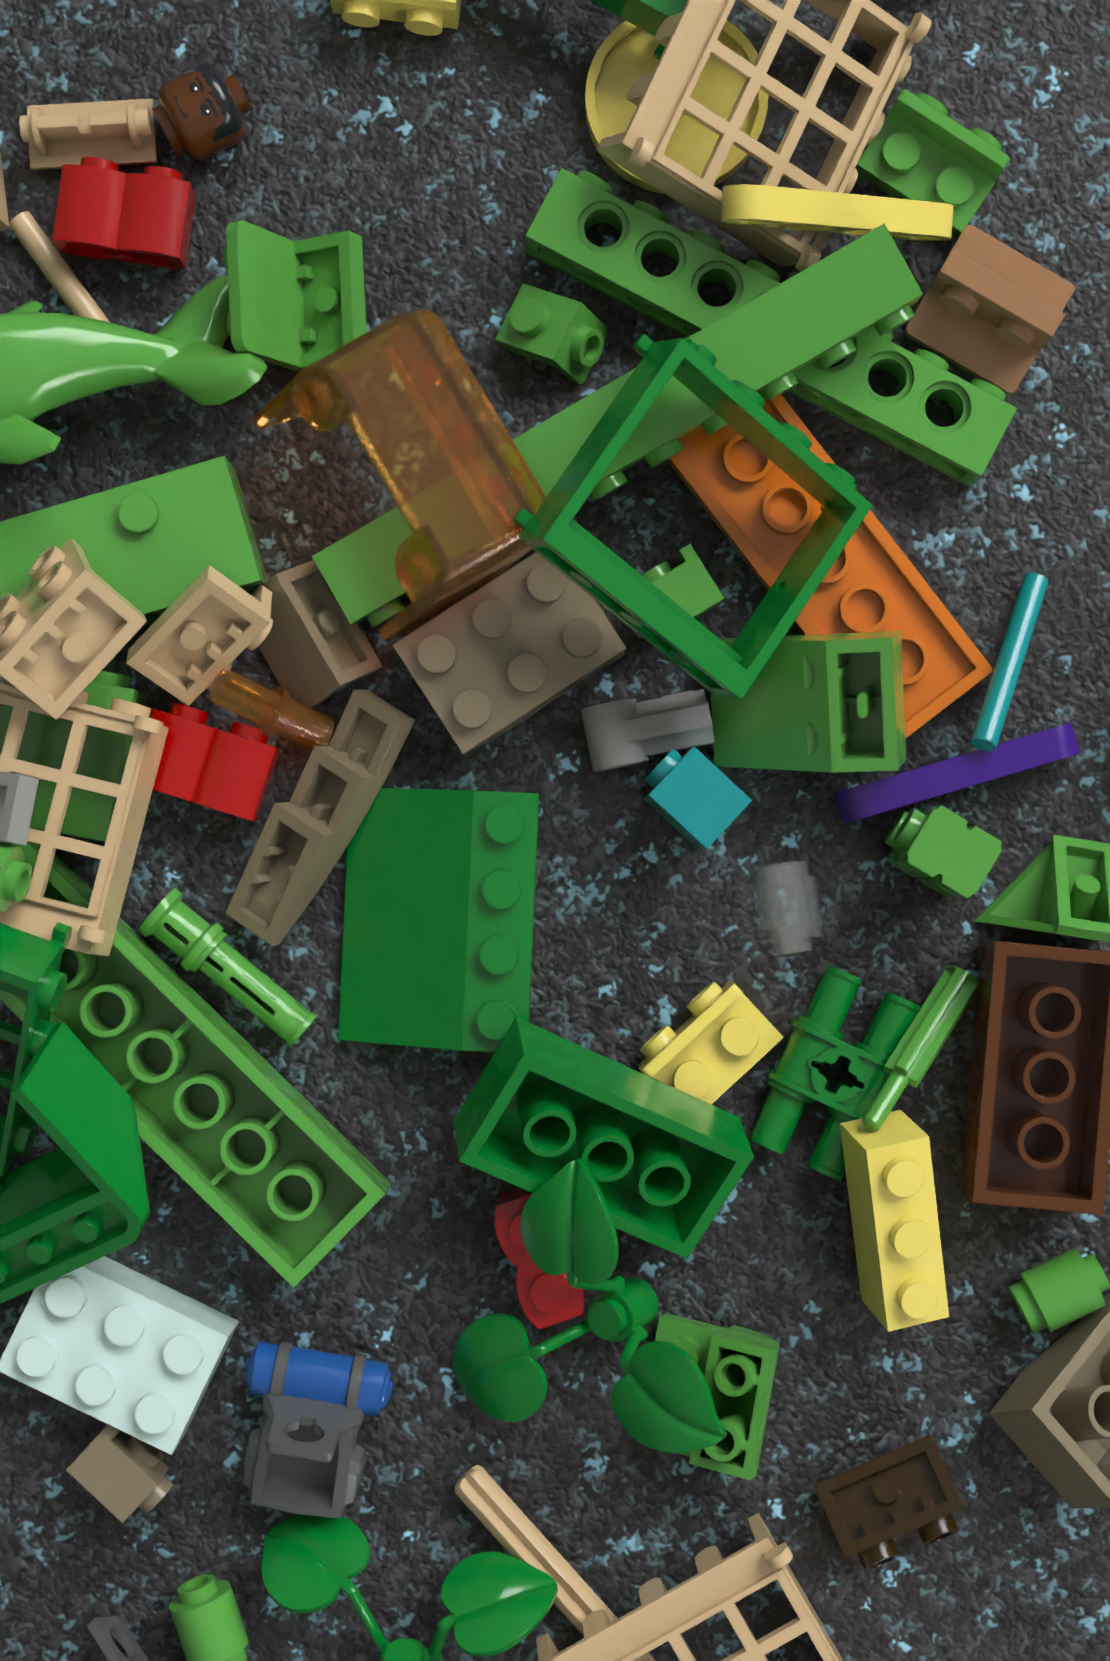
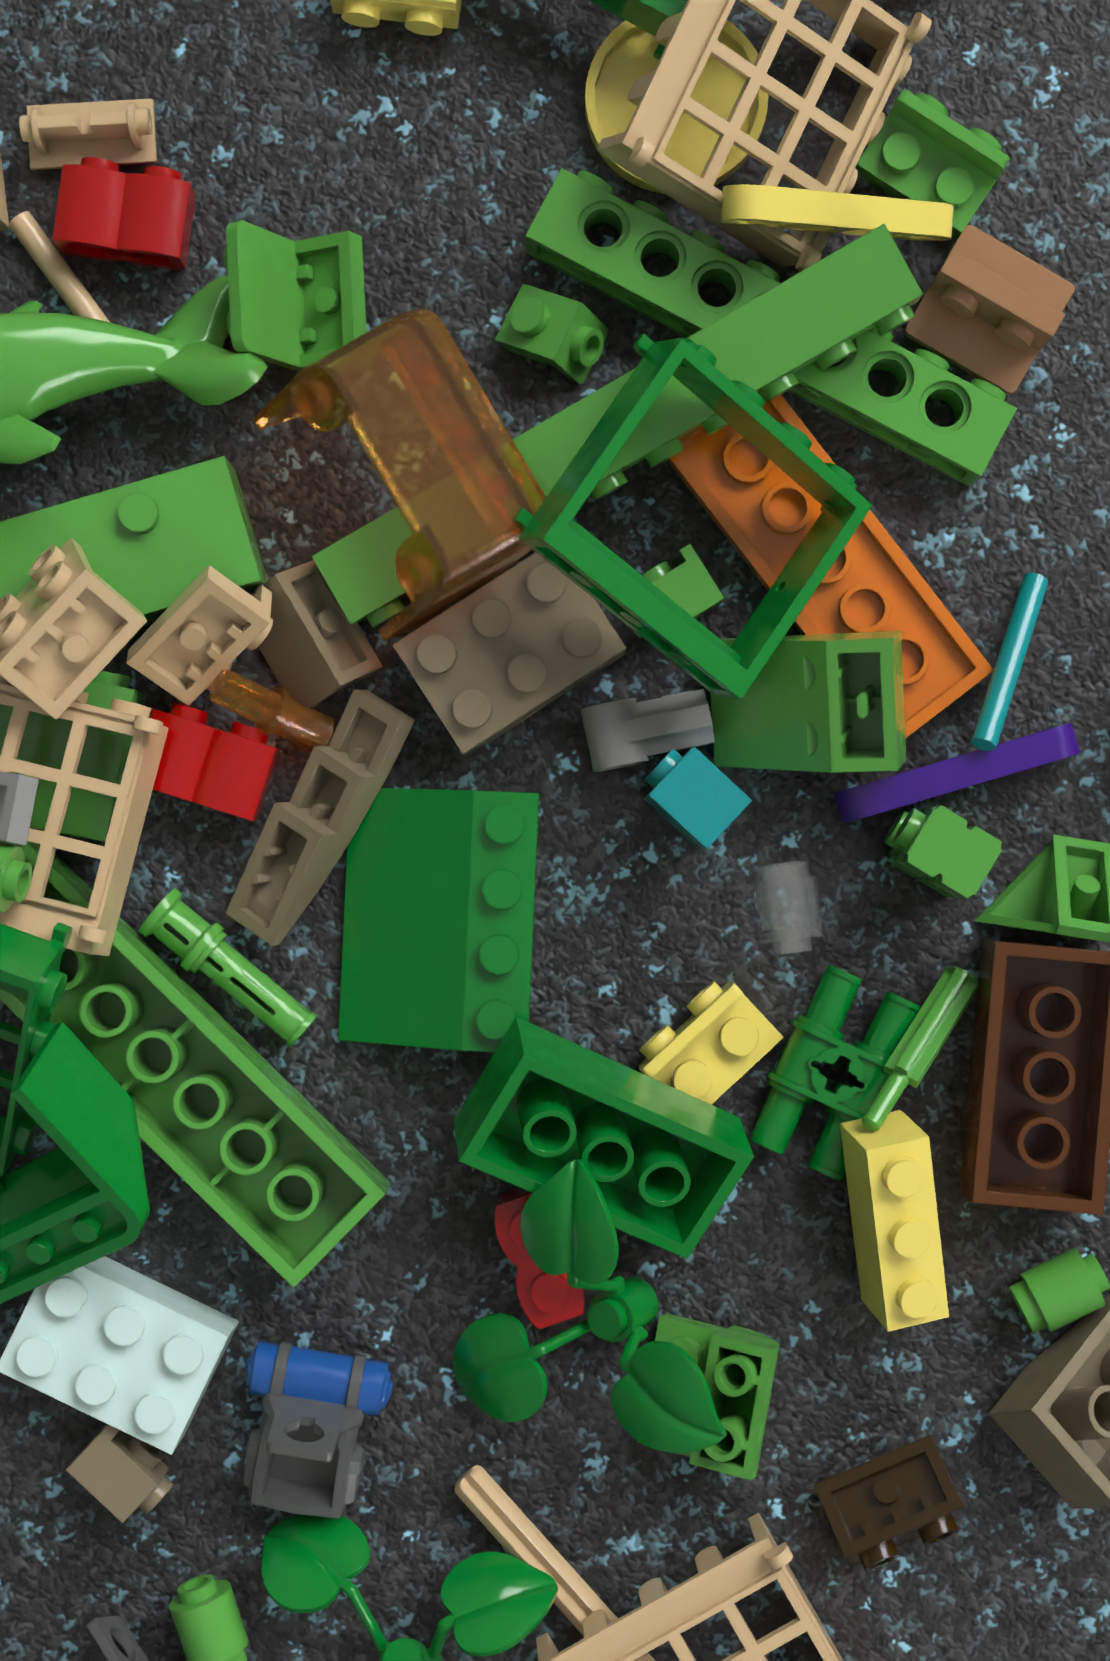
reddish brown head [152,63,252,162] -> none

